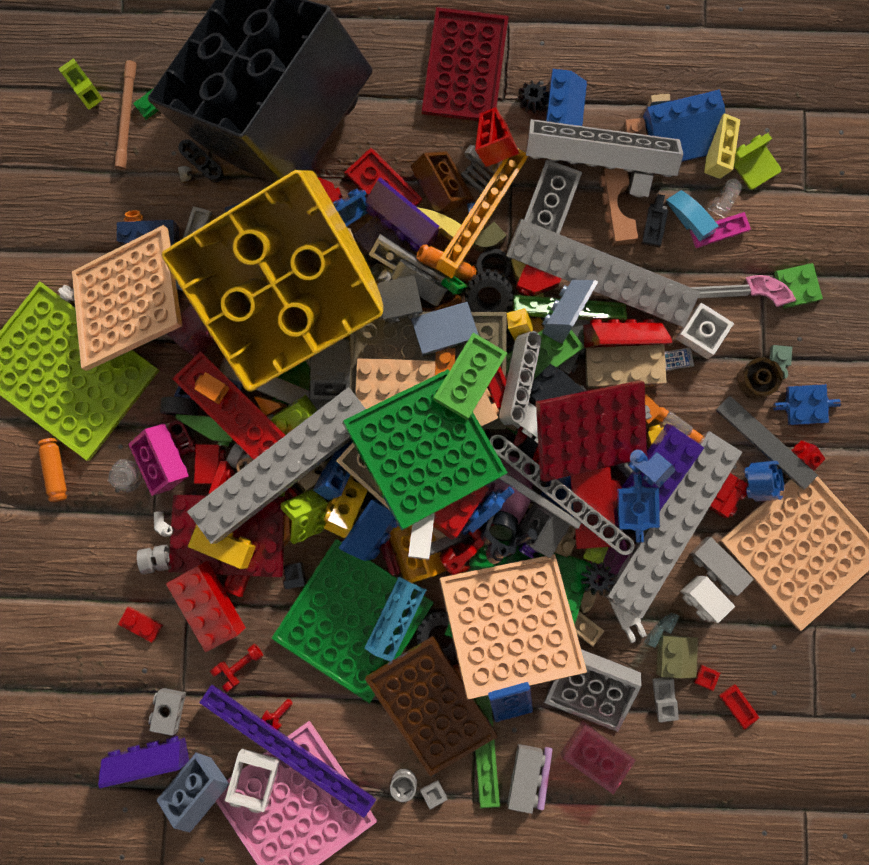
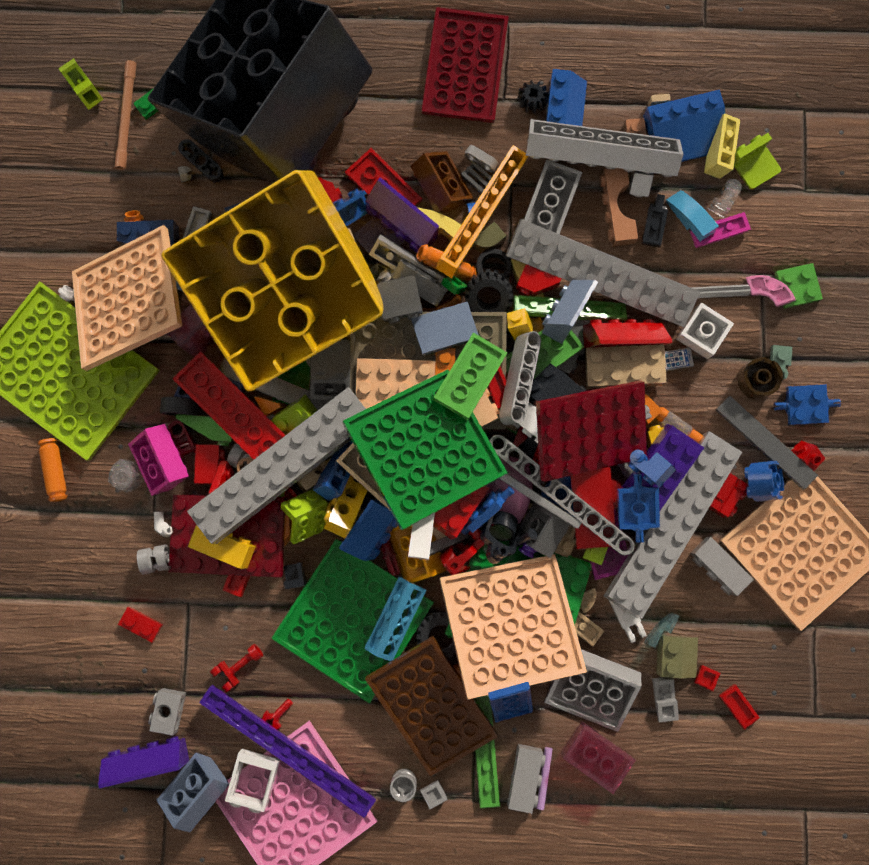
red brick [166,560,246,652] -> none
orange brick [195,372,229,404] -> none
red wedge [475,107,520,167] -> none
black gear [581,562,615,596] -> none
white brick [680,576,735,623] -> none

